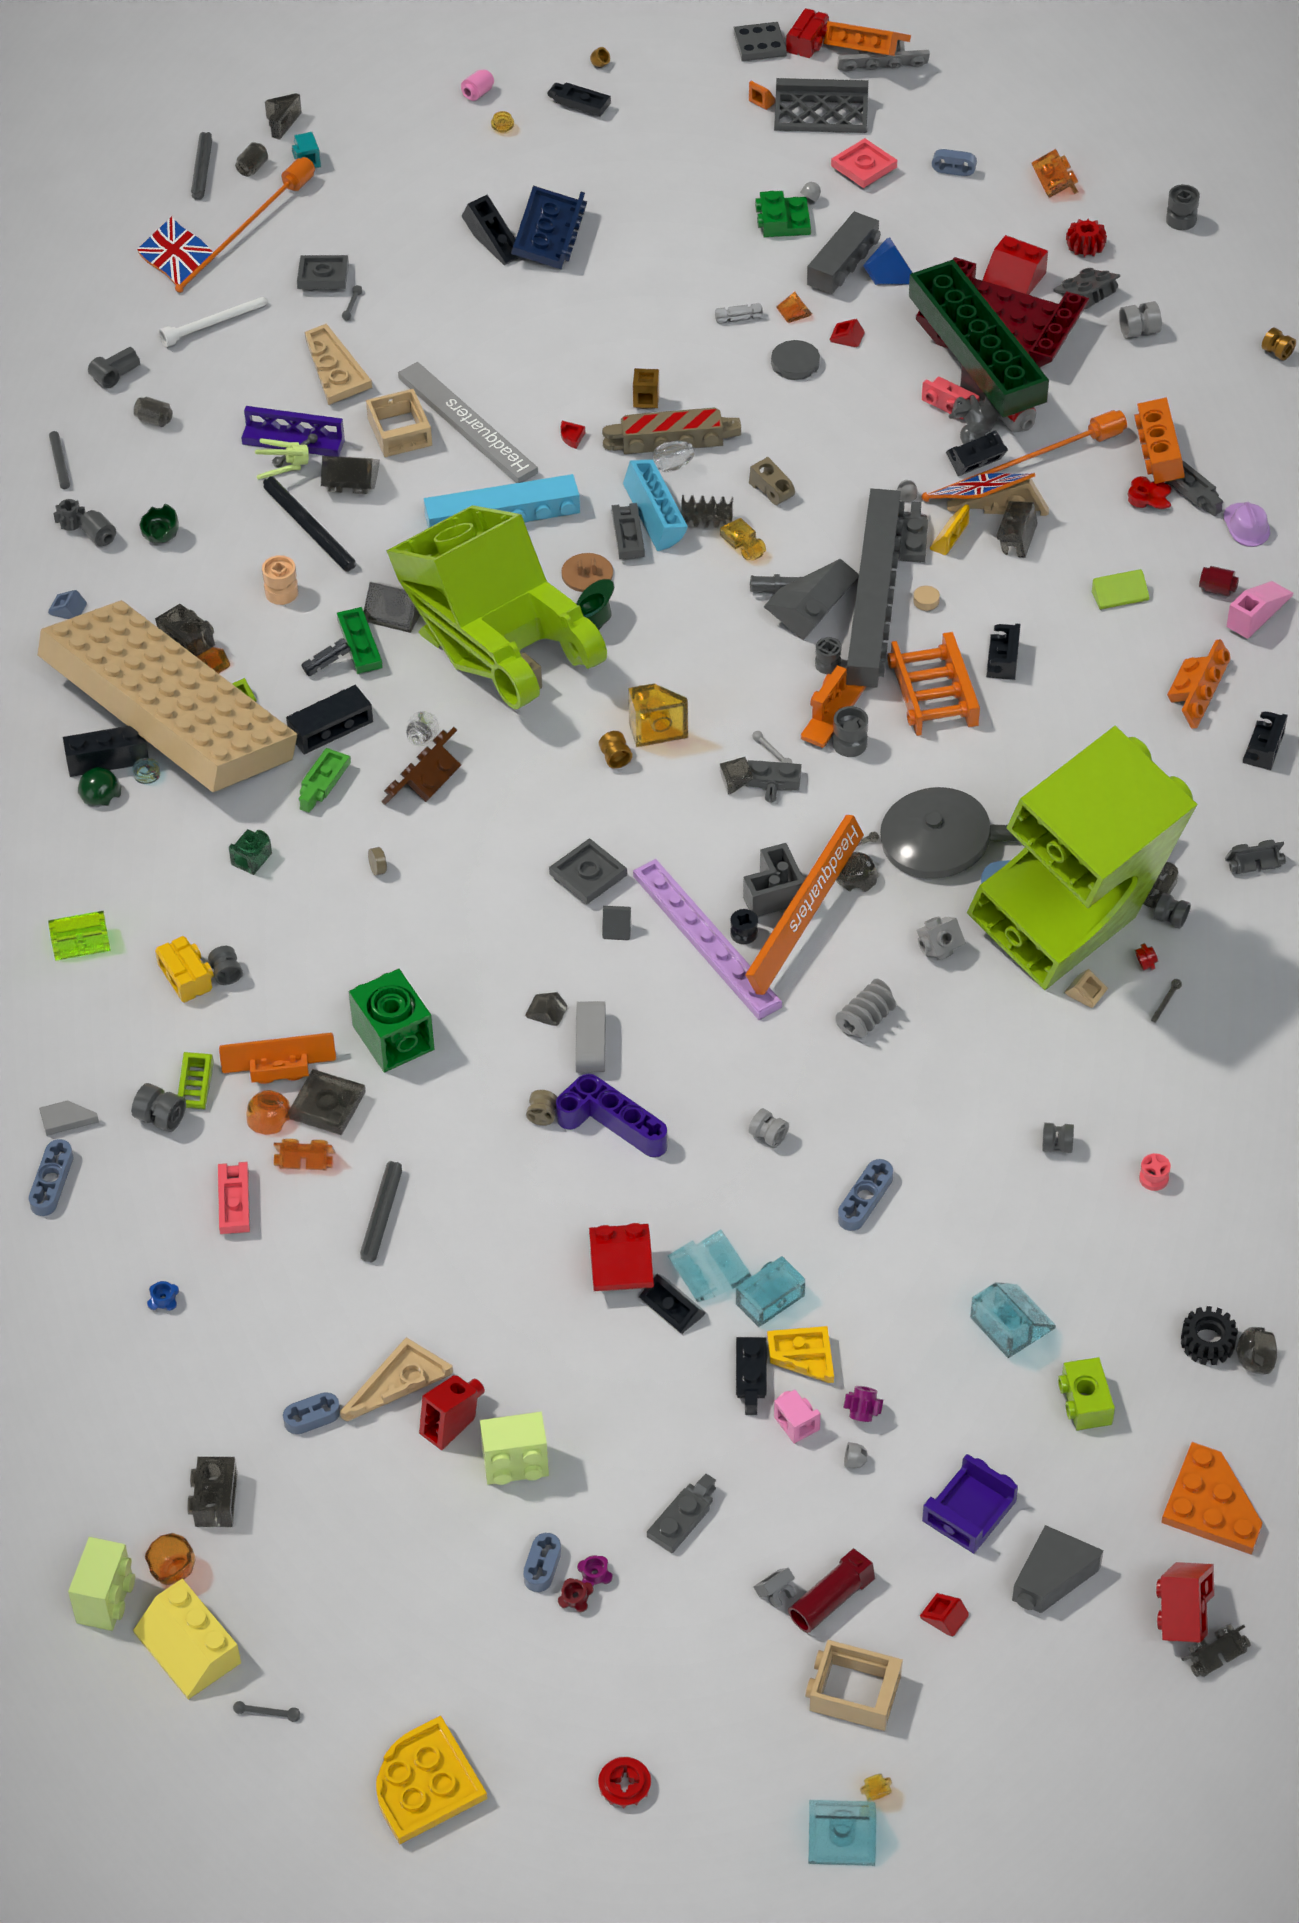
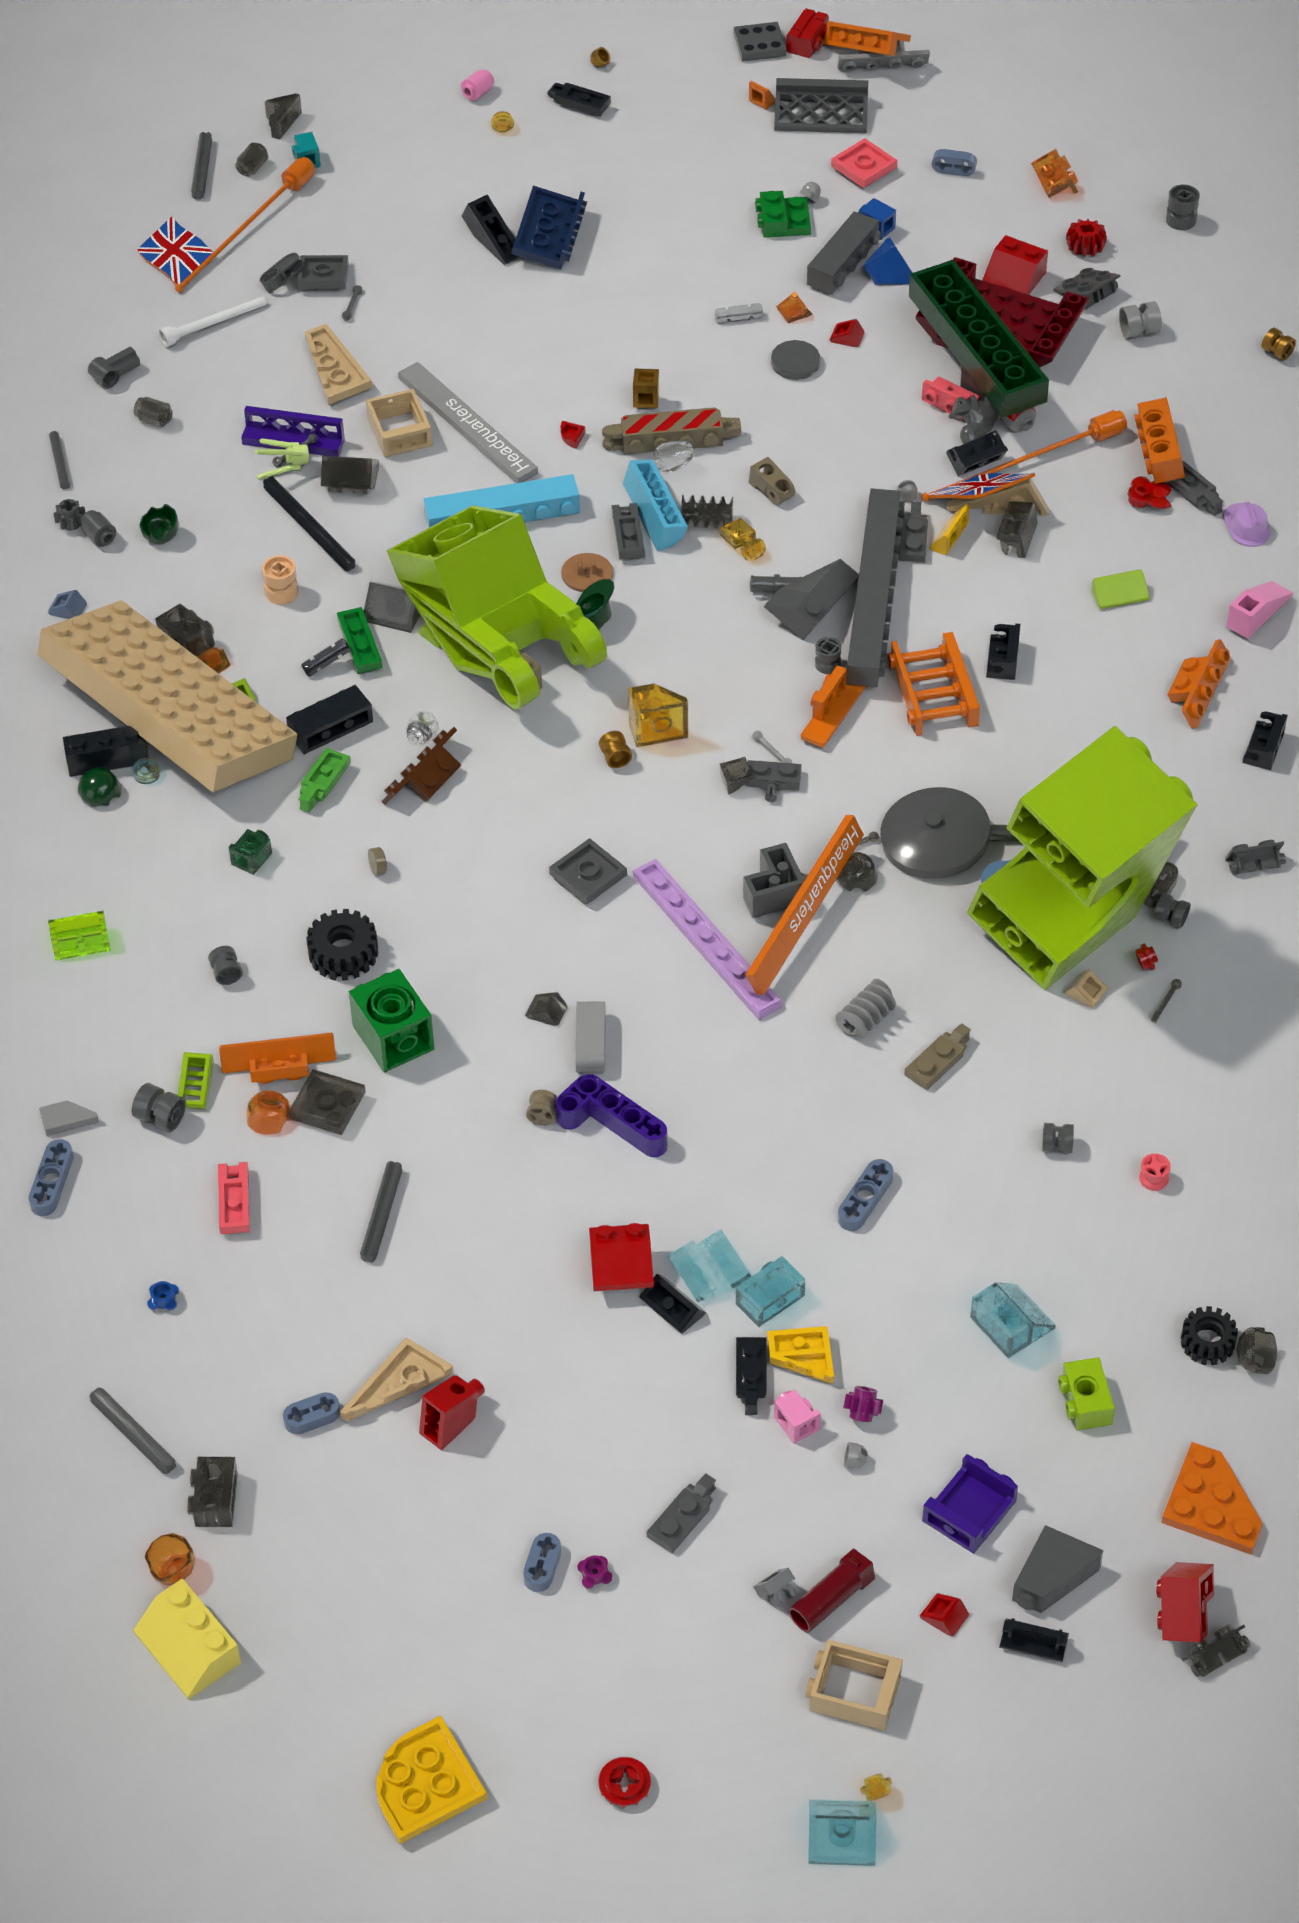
yellowish green brick [68,1537,135,1631] -> none
yellow brick [155,936,214,1003] -> none
dark grey hinge [233,1701,300,1722] -> none
clear orange hinge [274,1139,335,1171] -> none
yellowish green brick [480,1411,549,1485] -> none
dark red plate [558,1578,594,1612] -> none
dark grey slope [602,906,632,940] -> none
black wheel [730,909,758,944] -> none
light grey wheel [749,1108,789,1148] -> none
dark grey wheel [833,706,868,757] -> none
tan tile [913,586,940,611] -> none
light grey brick [917,917,966,959] -> none
dark red brick [1199,566,1239,596] -> none
none -> dark grey axle [89,1387,176,1474]
none -> dark grey piece [260,253,304,292]
none -> black tyre [306,909,379,981]
none -> blue brick [858,198,896,240]
none -> dark tan hinge [904,1024,971,1090]
none -> black hinge [999,1618,1069,1662]

